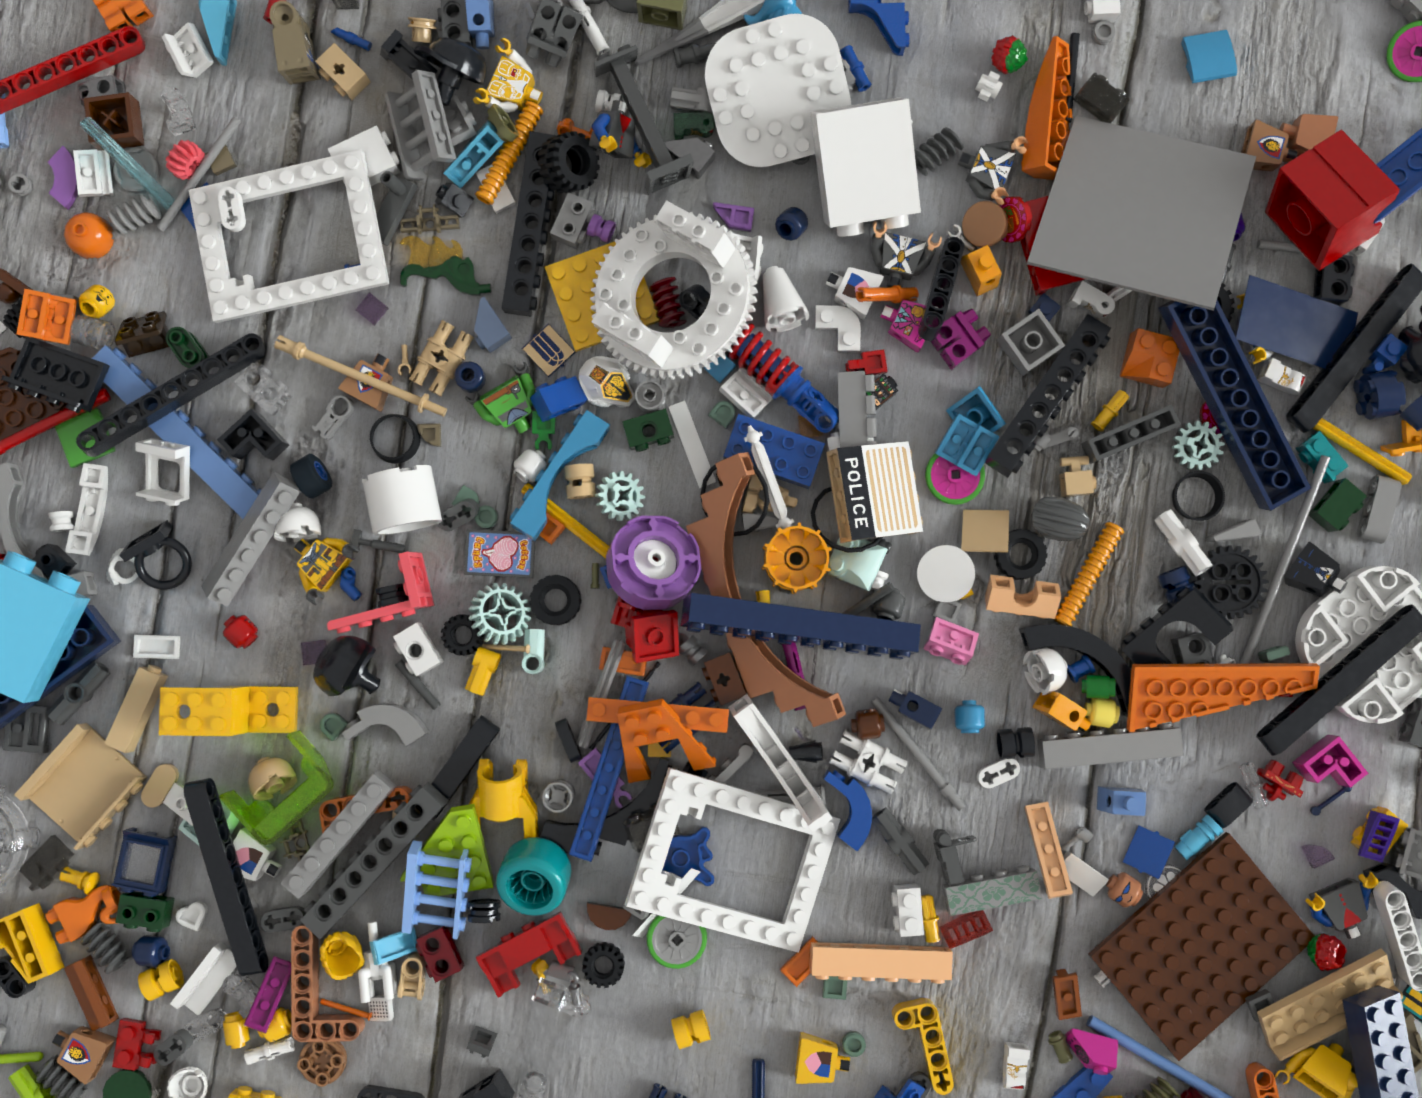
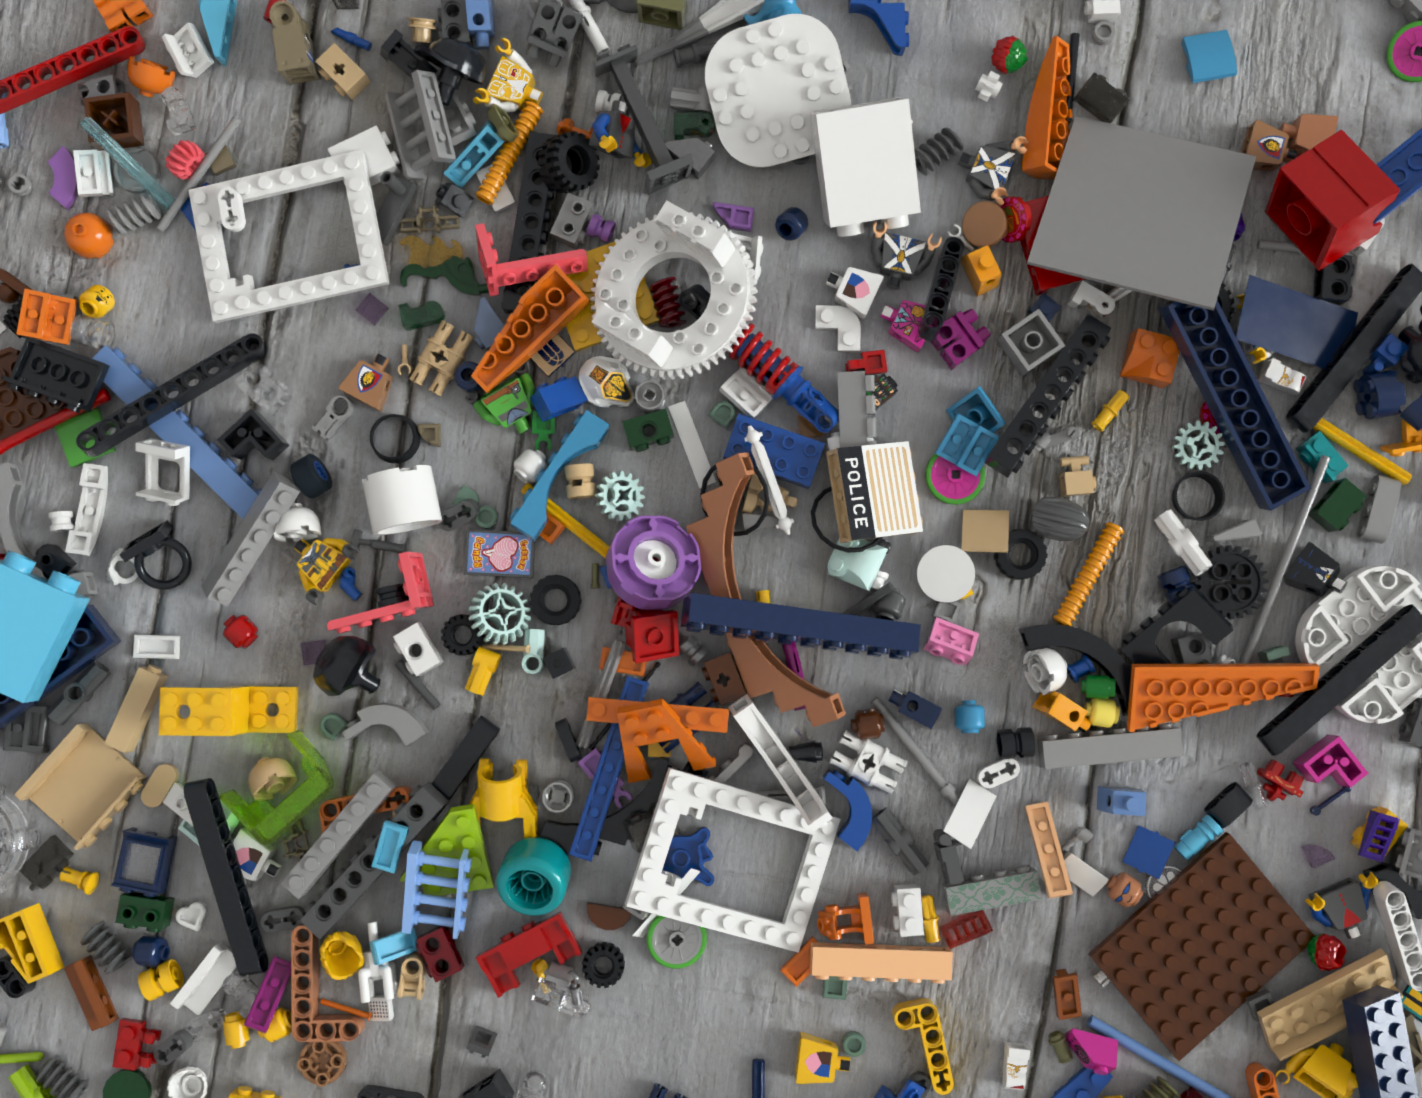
orange hips [45,885,121,944] -> none
medium nougat torso [52,1026,117,1085] -> none
dark brown bracket [114,311,169,358] -> none
dark green brick [166,327,209,369] -> none
white pin [244,1036,295,1065] -> none
tan bar [274,335,447,417] -> none
black wheel [468,898,501,923] -> none
yellow wheel [671,1009,711,1050] -> none
dark azure slope [704,355,736,383] -> none
light orange piece [761,522,832,594] -> none
white cone [762,266,809,332] -> none
blue pin [840,45,872,92] -> none
orange pin [856,285,919,303] -> none
light nougat arch [985,574,1061,619] -> none
dark grey brick [1081,404,1181,464] -> none
none -> orange cylinder [127,56,176,98]
none -> medium azure tile [371,820,409,874]
none -> clear green leg [398,301,445,331]
none -> orange wedge [471,264,591,393]
none -> coral bracket [475,223,588,296]
none -> black brick [543,648,576,679]
none -> orange tile [817,892,874,945]
none -> white sticker [944,778,996,849]

